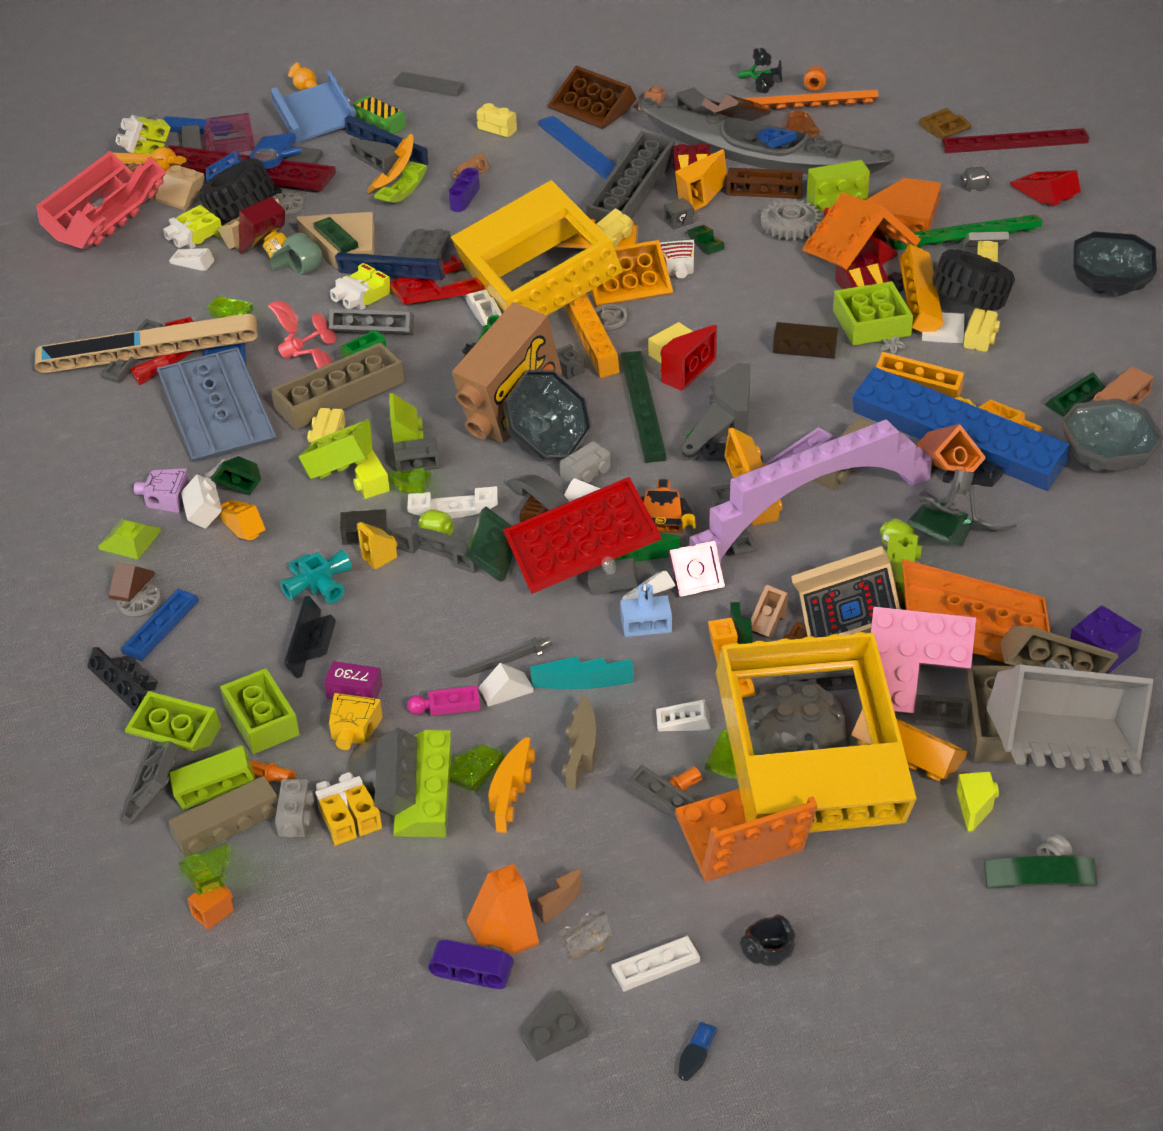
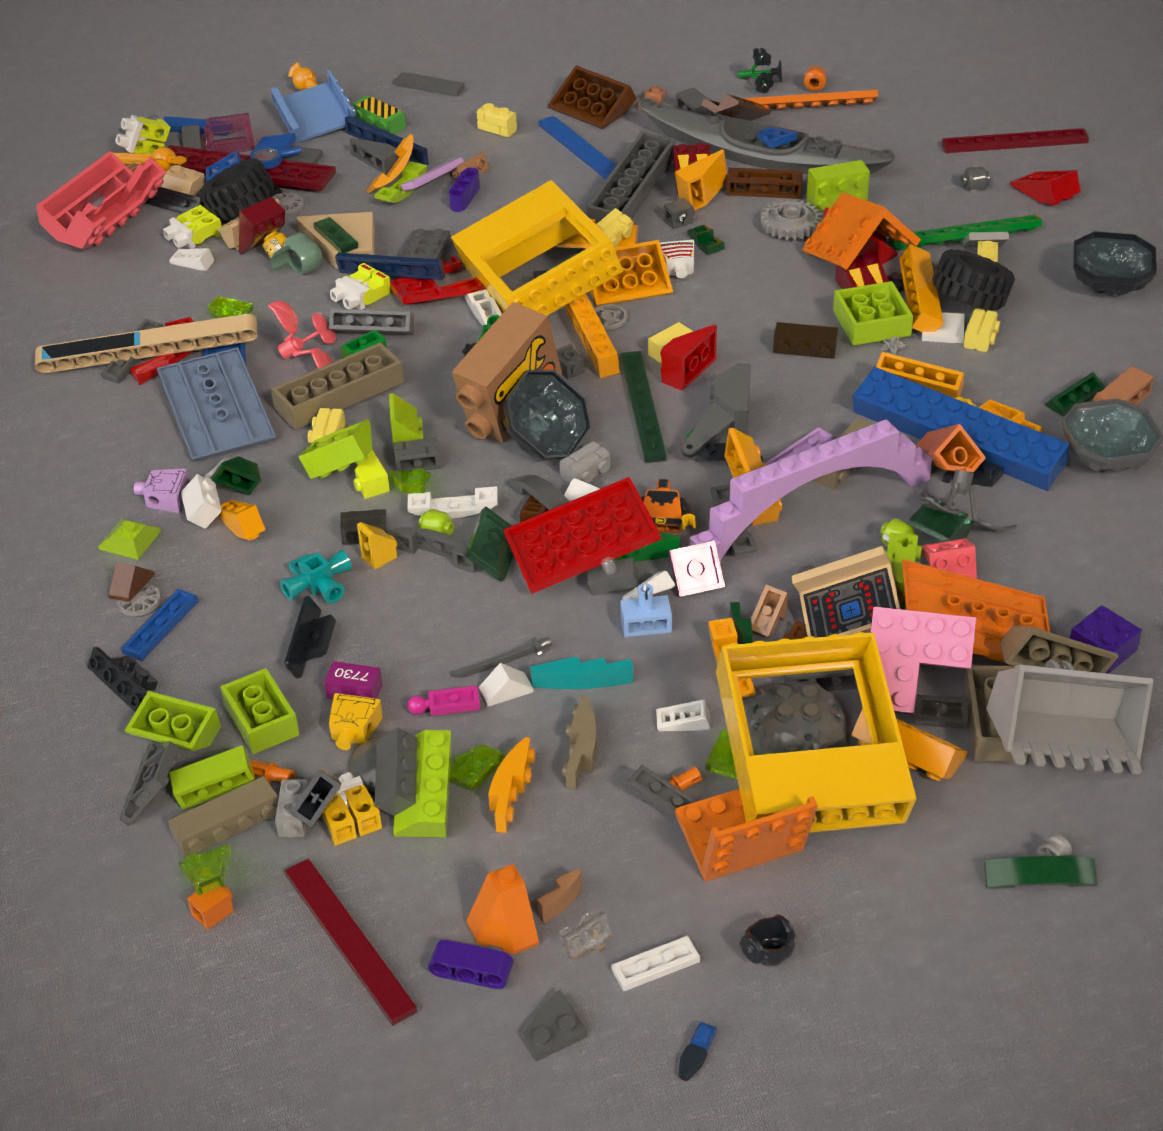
clear orange wing [785,110,820,137] -> none
orange slope [866,178,942,232] -> none
pearl gold slope [919,107,972,139] -> none
neon yellow slope [956,772,999,832] -> none
none -> black tile [145,187,204,213]
none -> dark red tile [285,858,417,1026]
none -> slope [290,769,342,828]
none -> lavender tile [401,157,464,191]
none -> coral bracket [920,538,977,579]

